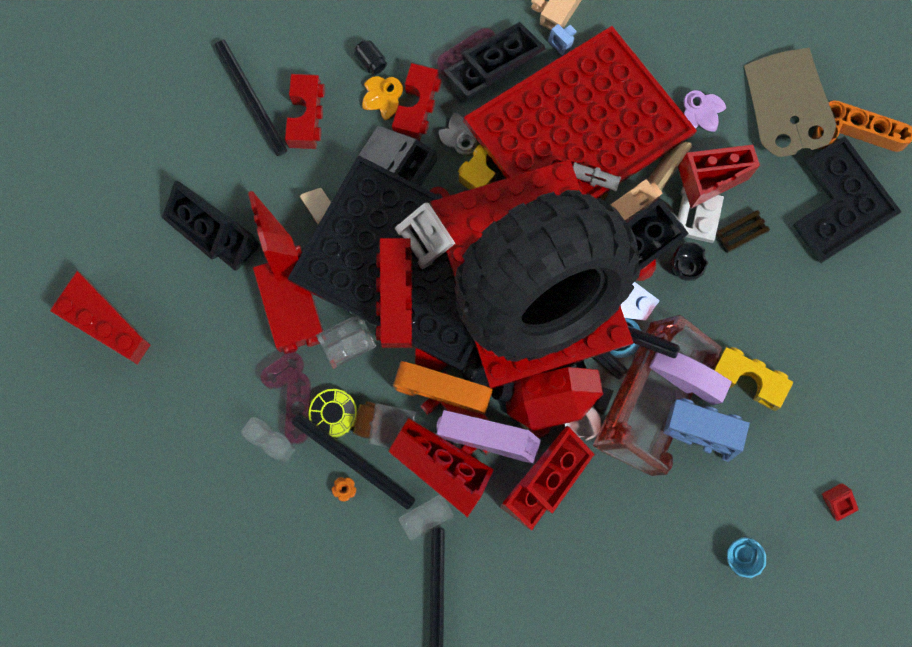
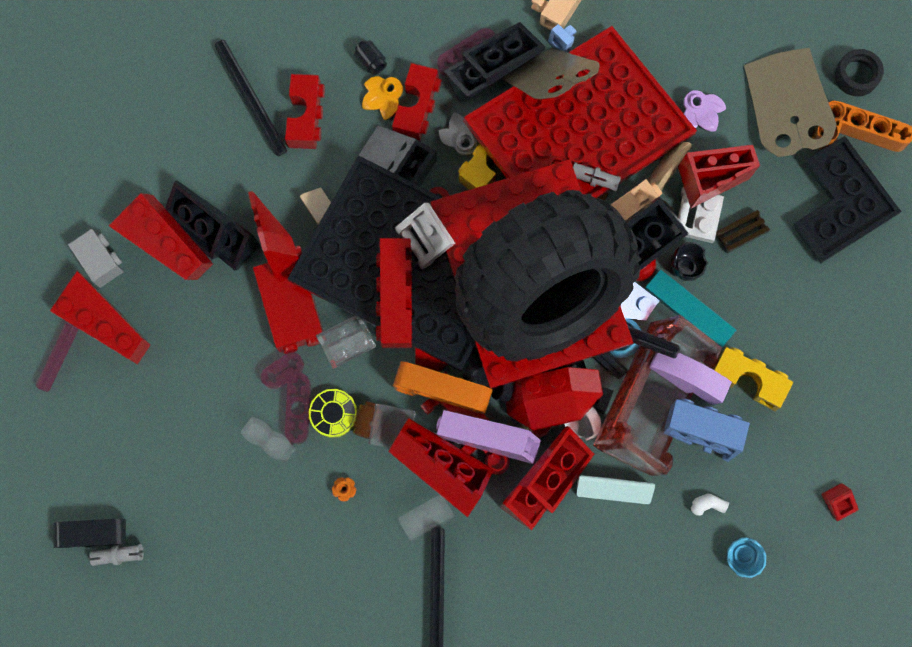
black axle [292,413,415,509] -> none
none -> clear pink axle [36,323,78,392]
none -> black beam [53,519,126,548]
none -> light grey brick [68,229,124,288]
none -> light grey pin [90,544,144,566]
none -> red wedge [109,193,213,280]
none -> red plate [485,452,510,475]
none -> dark tan piece [501,47,600,99]
none -> light aqua slope [576,475,655,504]
none -> teal tile [645,270,737,350]
none -> white arm [691,494,729,516]
none -> black tyre [835,49,884,96]

